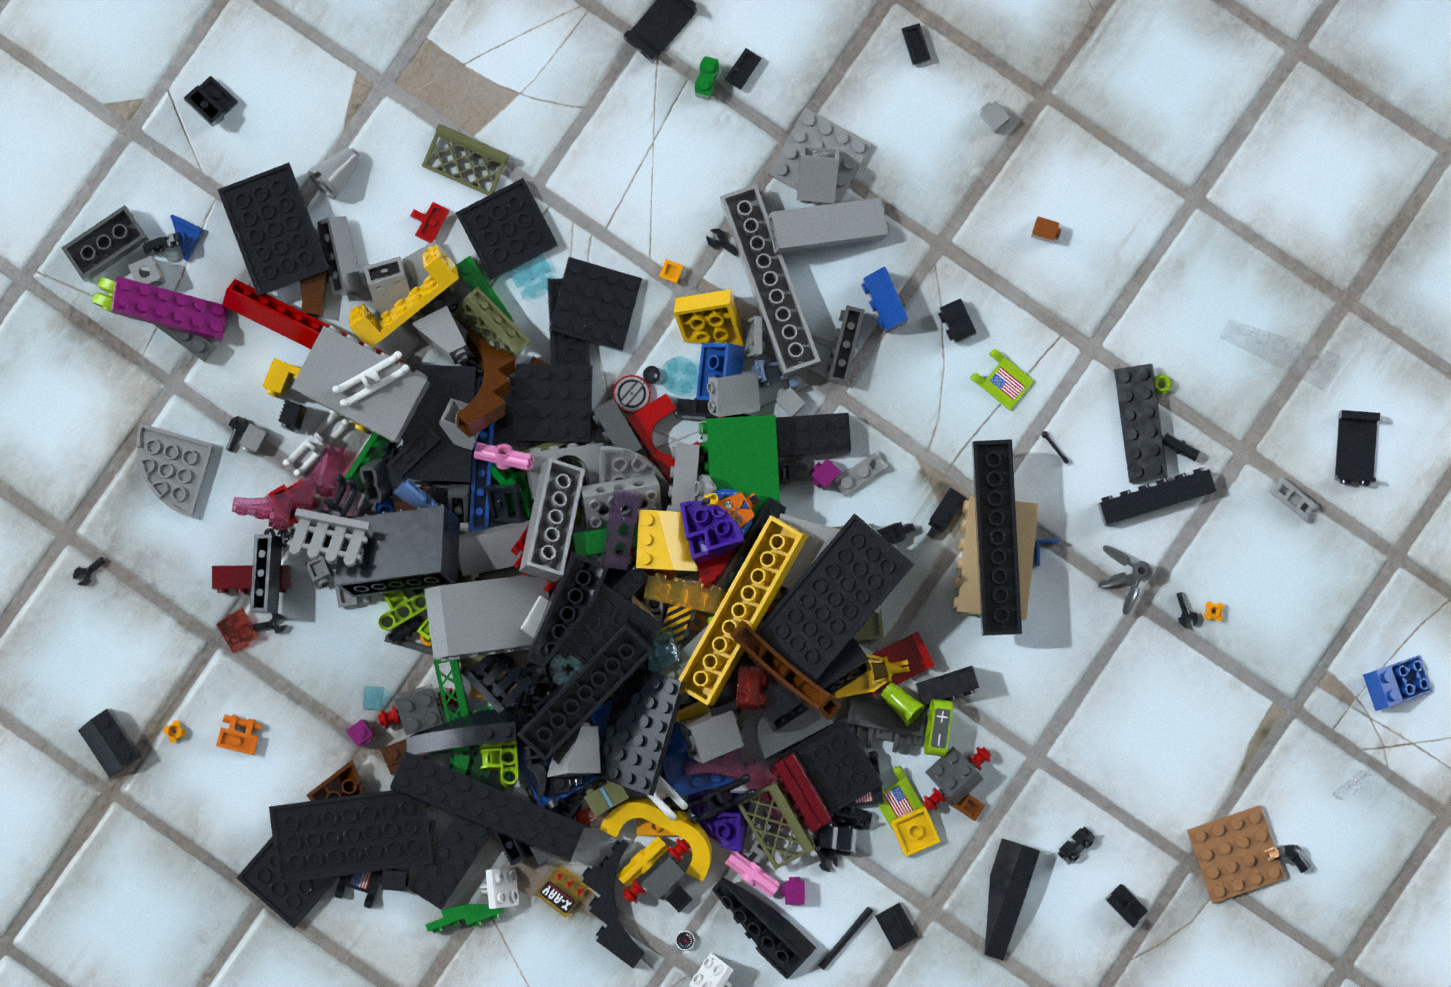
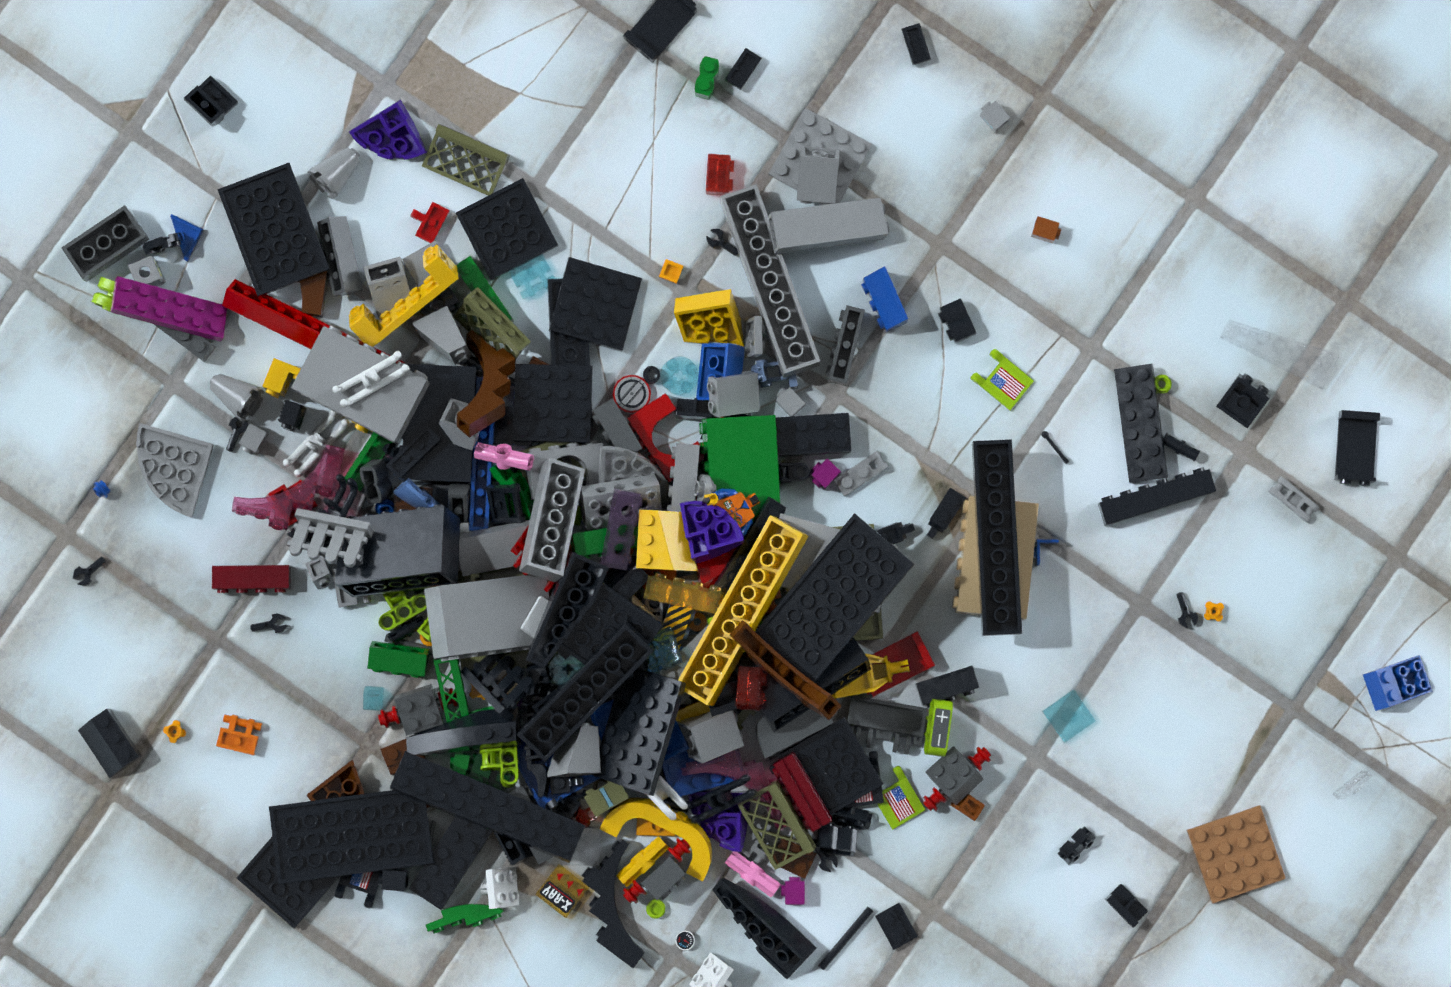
clear red piece [216,608,260,653] -> none
black hinge [250,528,289,614] -> none
magenta brick [346,719,375,747] -> none
black plate [666,885,693,912] -> none
lime plant [881,682,925,726] -> none
yellow plate [890,806,941,857] -> none
black wedge [984,838,1040,961] -> none
dark grey plant [1098,545,1153,615] -> none
black arm [1265,844,1311,873] -> none
none -> blue plate [93,480,110,498]
none -> light grey cone [210,374,264,422]
none -> dark purple brick [349,99,427,160]
none -> green brick [367,641,429,678]
none -> lime tile [646,899,665,919]
none -> clear red brick [706,154,734,195]
none -> reddish brown plate [770,839,817,879]
none -> clear light blue plate [1042,689,1096,743]
none -> black plate [1216,373,1271,428]

